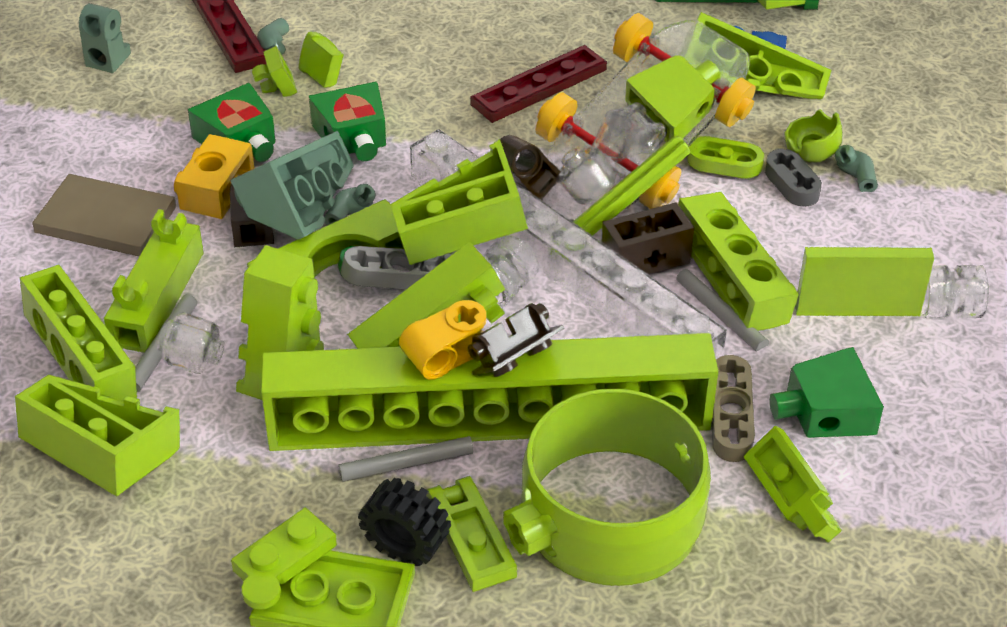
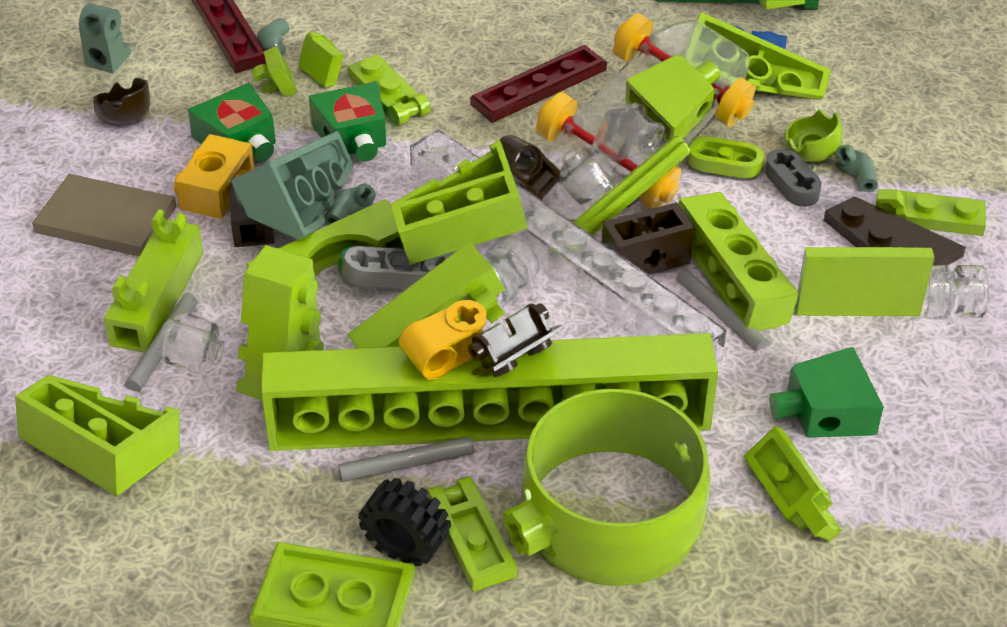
lime brick [19,264,137,401] -> none
lime hinge [231,507,337,609] -> none
dark tan beam [712,355,755,462] -> none
none -> dark brown hair [93,77,150,126]
none -> lime plate [347,54,431,126]
none -> dark brown wing [823,196,966,275]
none -> lime hinge [875,189,986,236]

